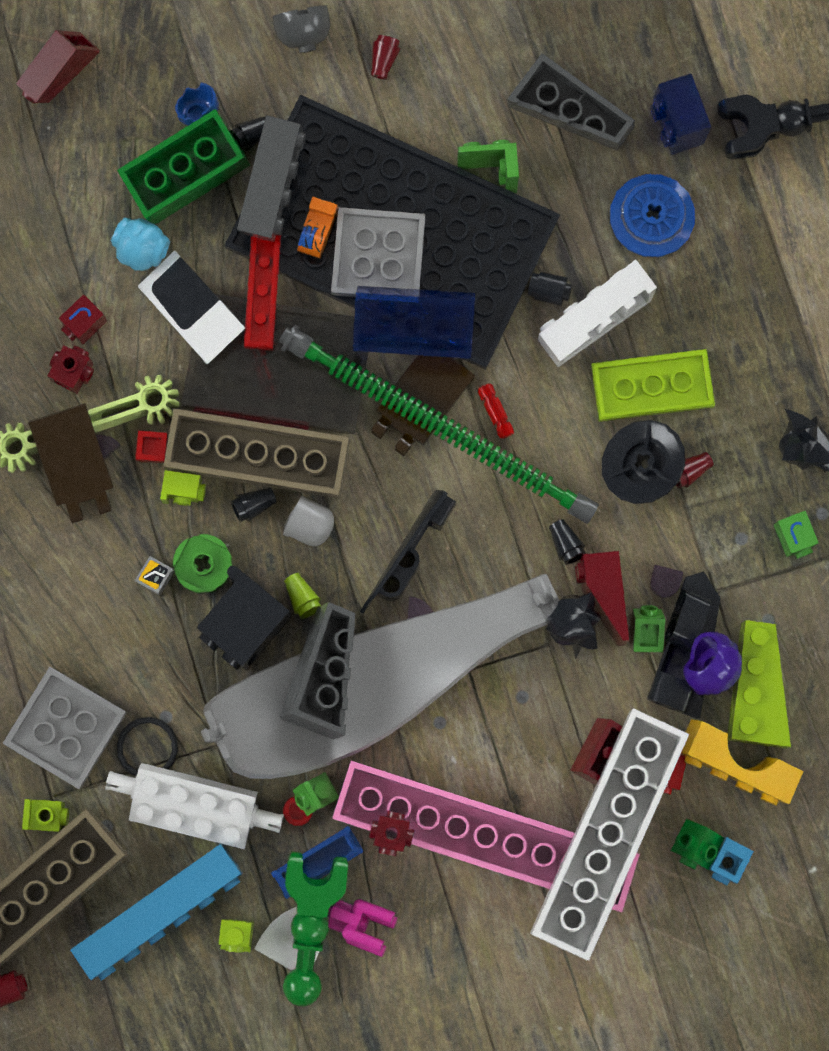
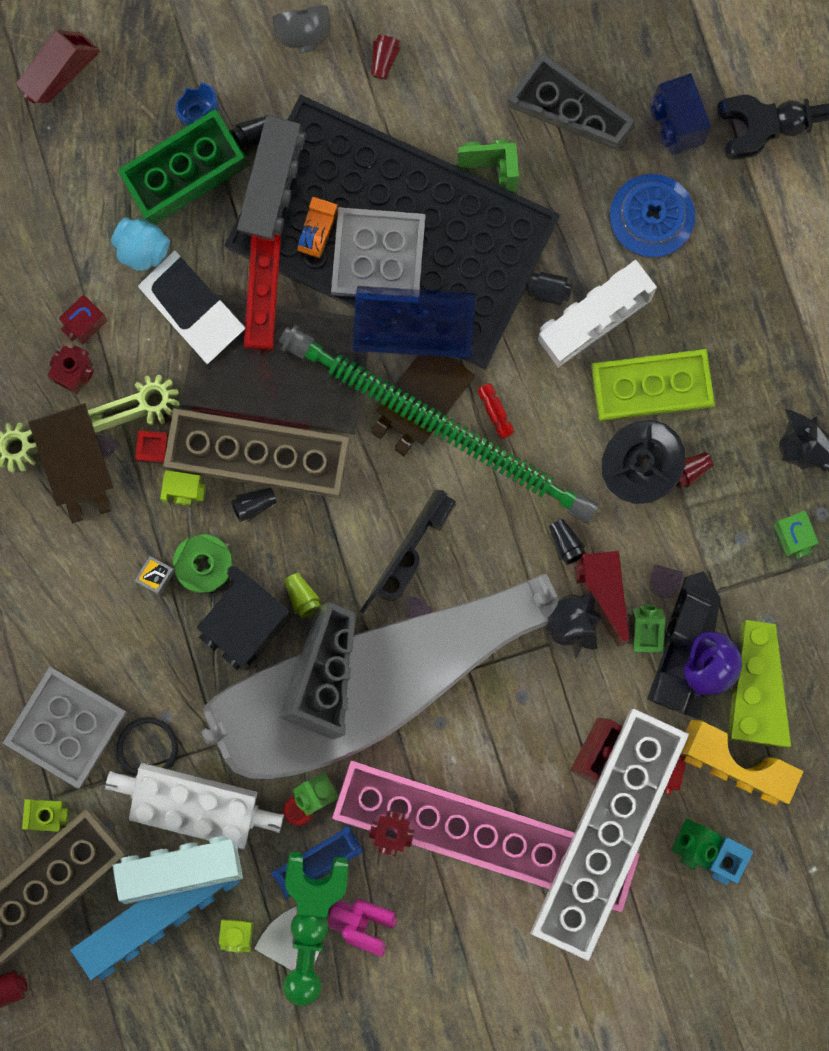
light grey helmet [283,496,334,547] -> none
none -> light aqua brick [113,836,243,904]

